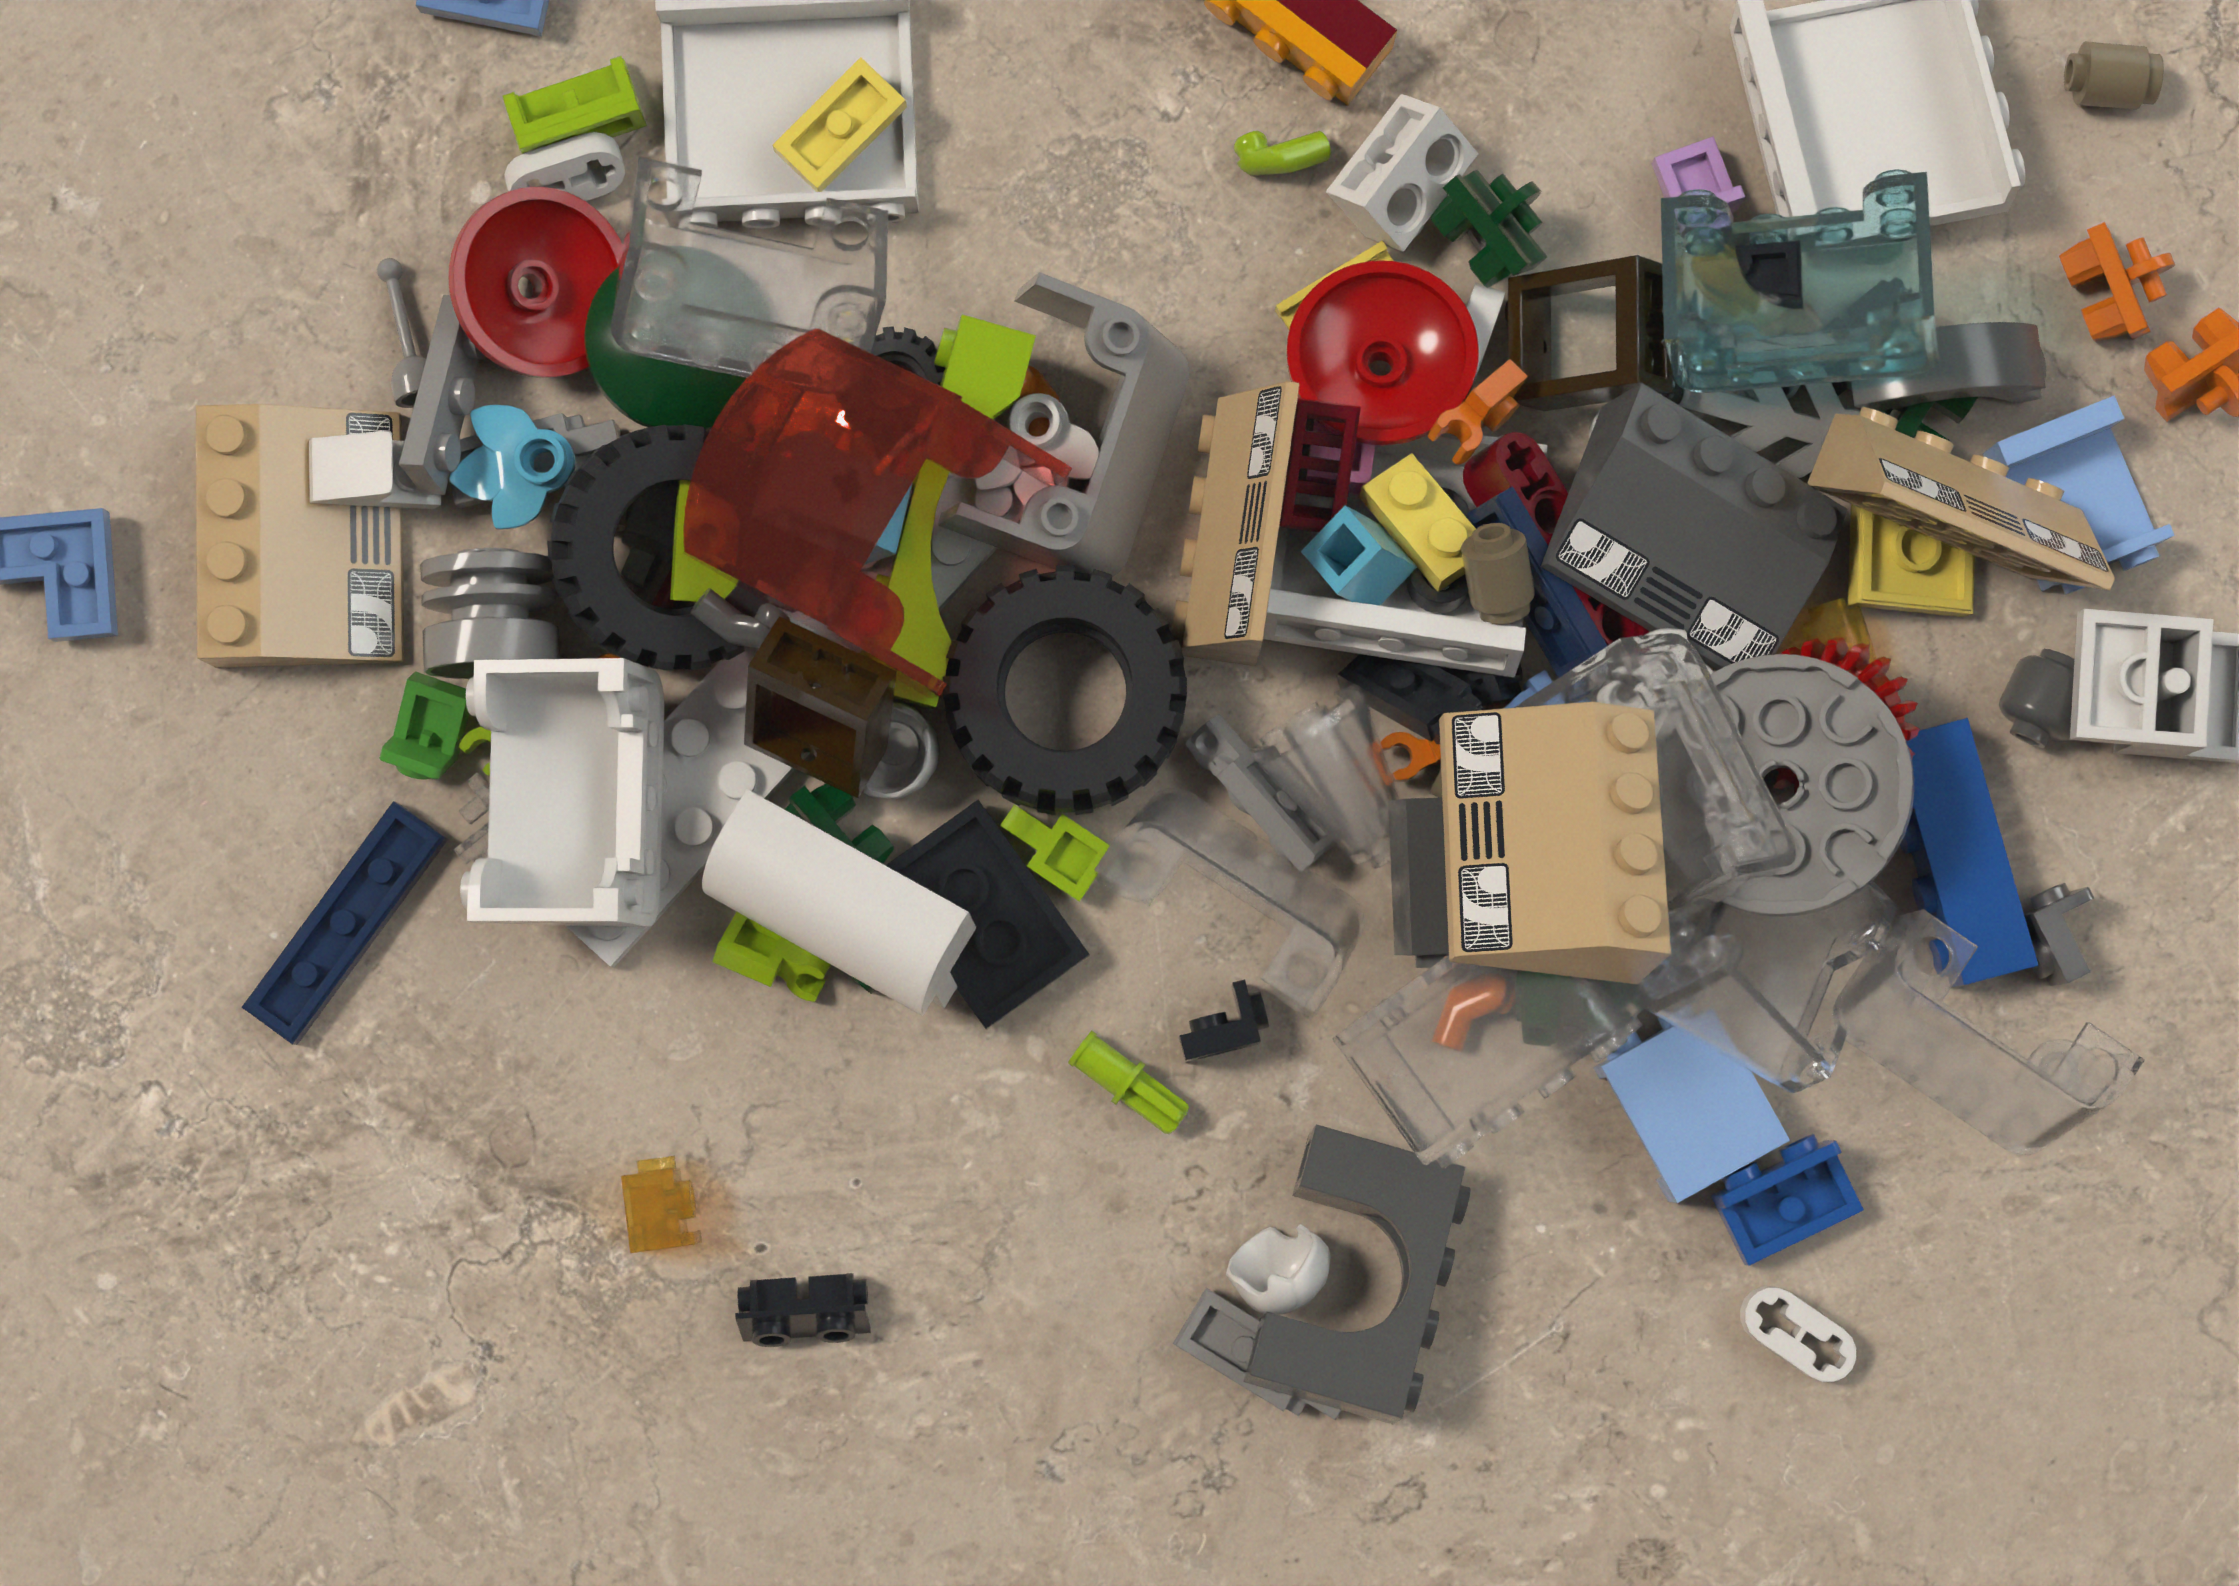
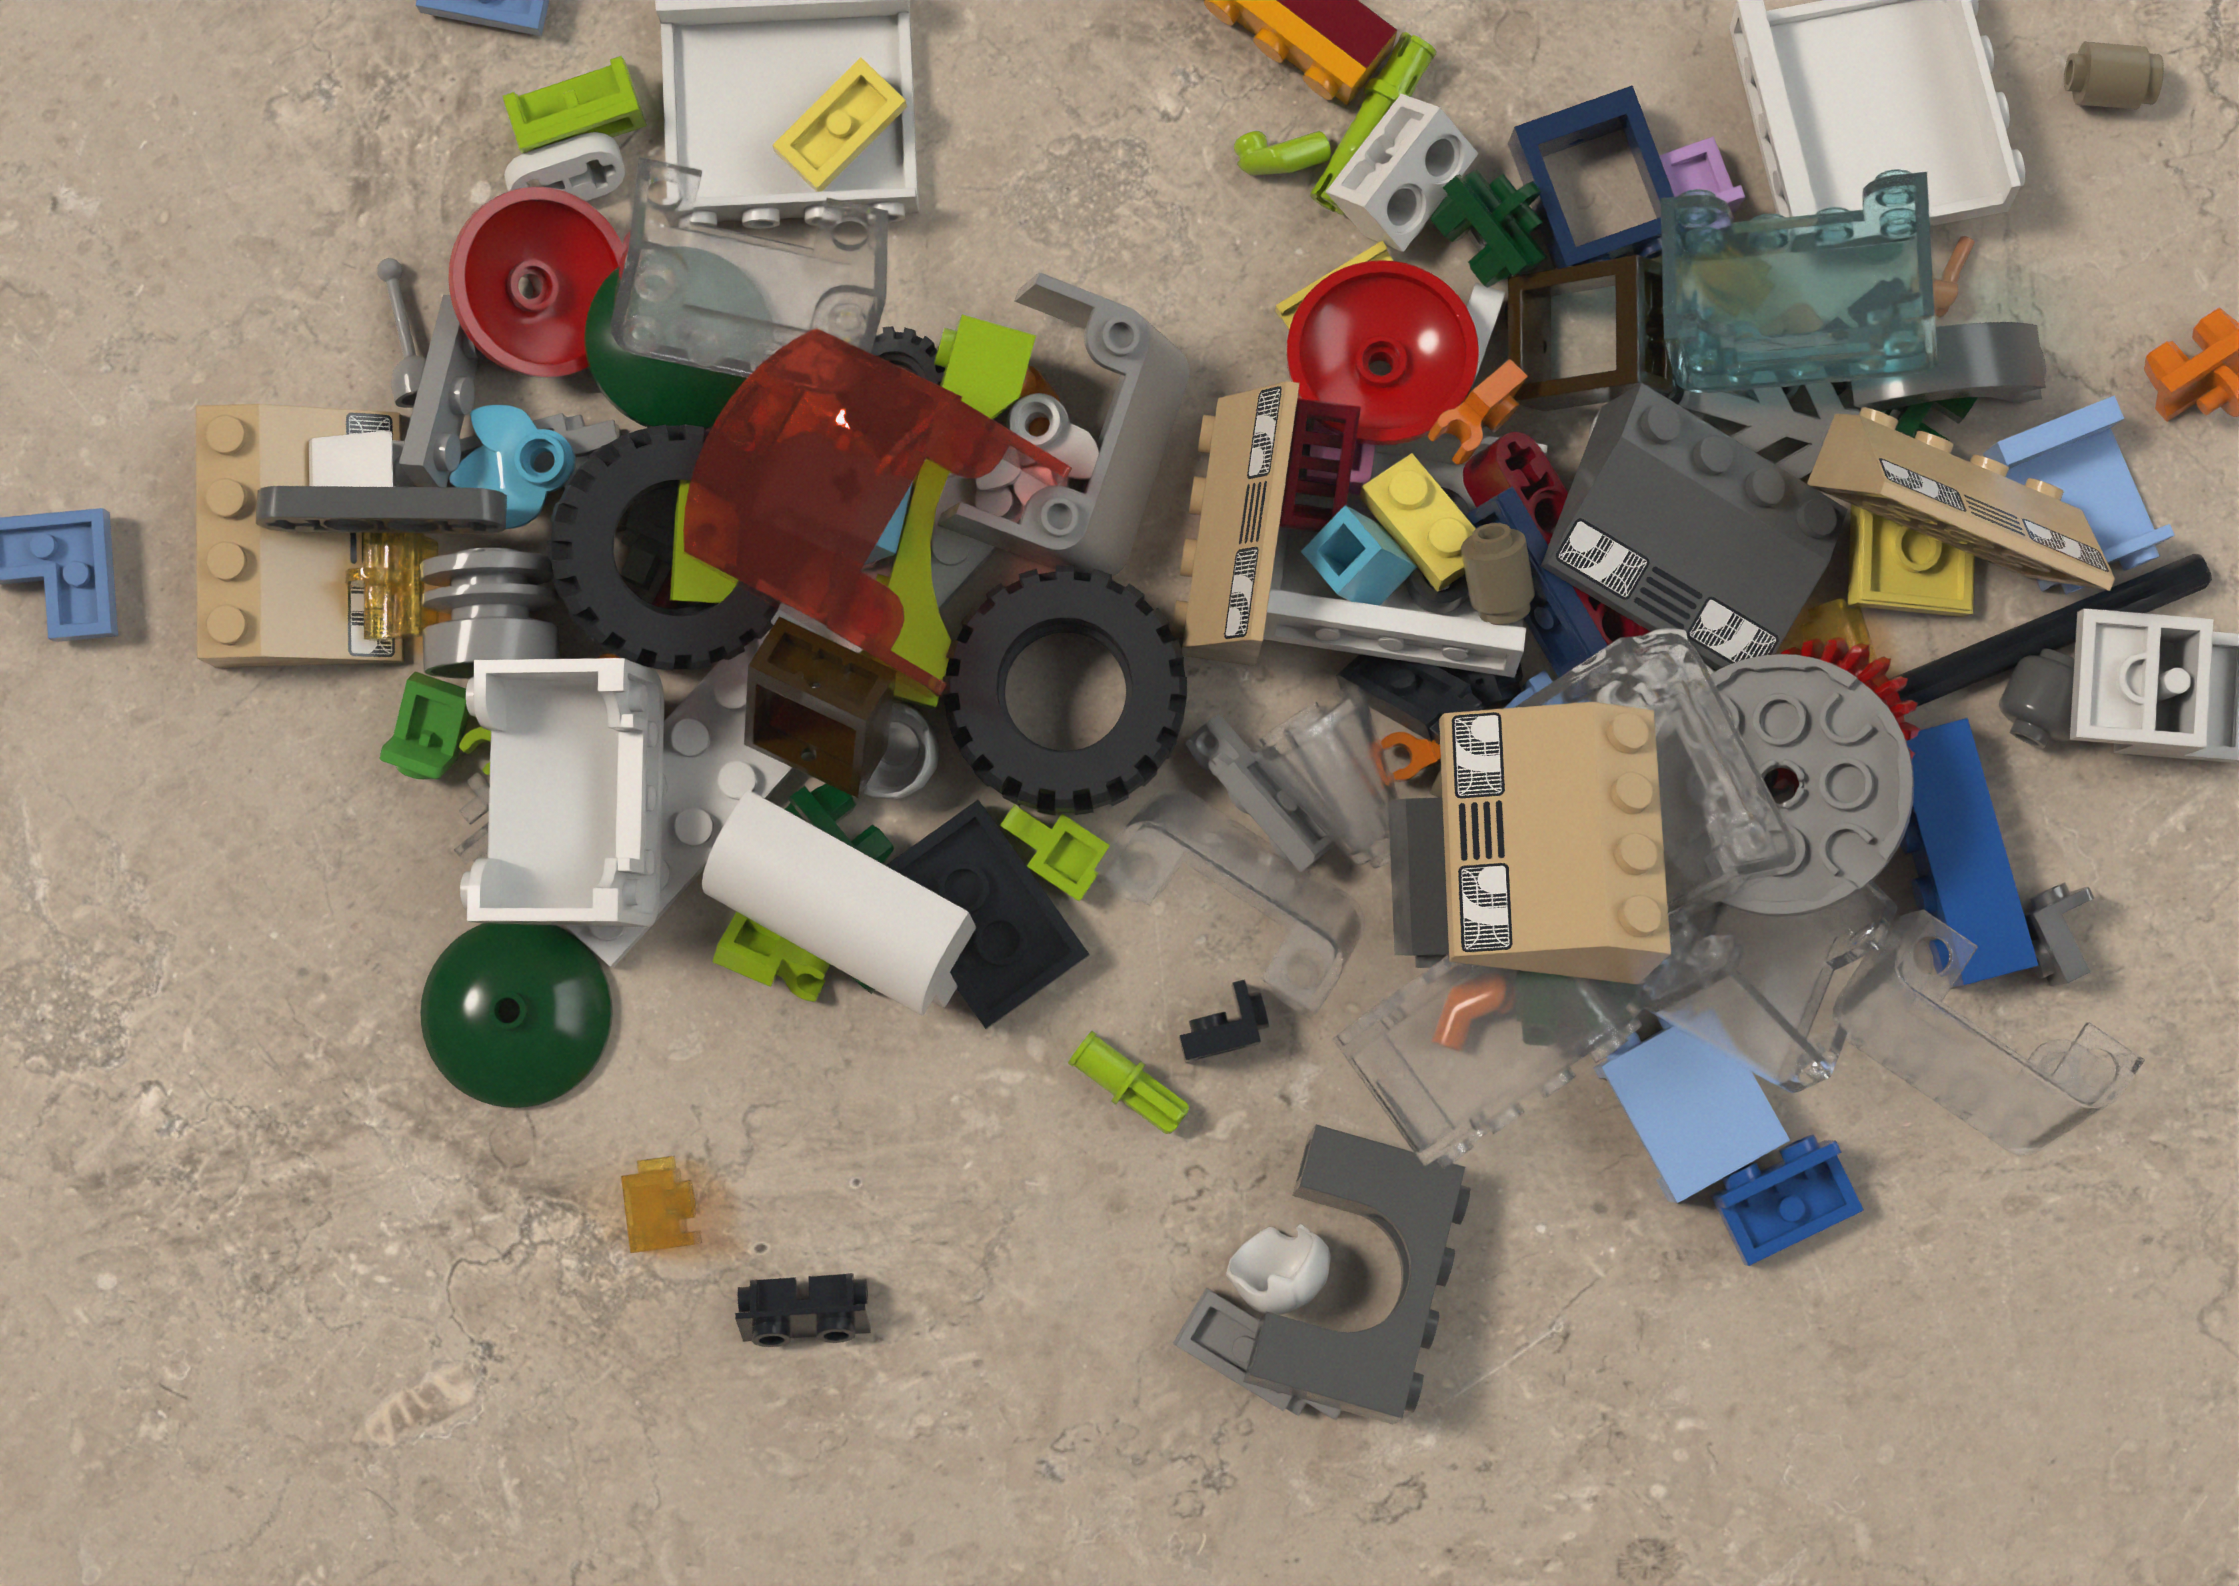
dark blue tile [242,801,448,1045] -> none
dark grey arm [690,588,790,648] -> none
black tile [1735,240,1804,309] -> none
white beam [1740,1286,1856,1382] -> none
orange hips [2059,222,2175,342] -> none
none -> dark grey beam [256,486,507,534]
none -> clear yellow hips [345,533,439,641]
none -> dark green dish [420,923,613,1108]
none -> lime pin [1310,32,1437,215]
none -> dark blue window [1508,85,1685,269]
none -> black axle [1889,554,2212,707]
none -> nougat hand [1918,236,1975,317]

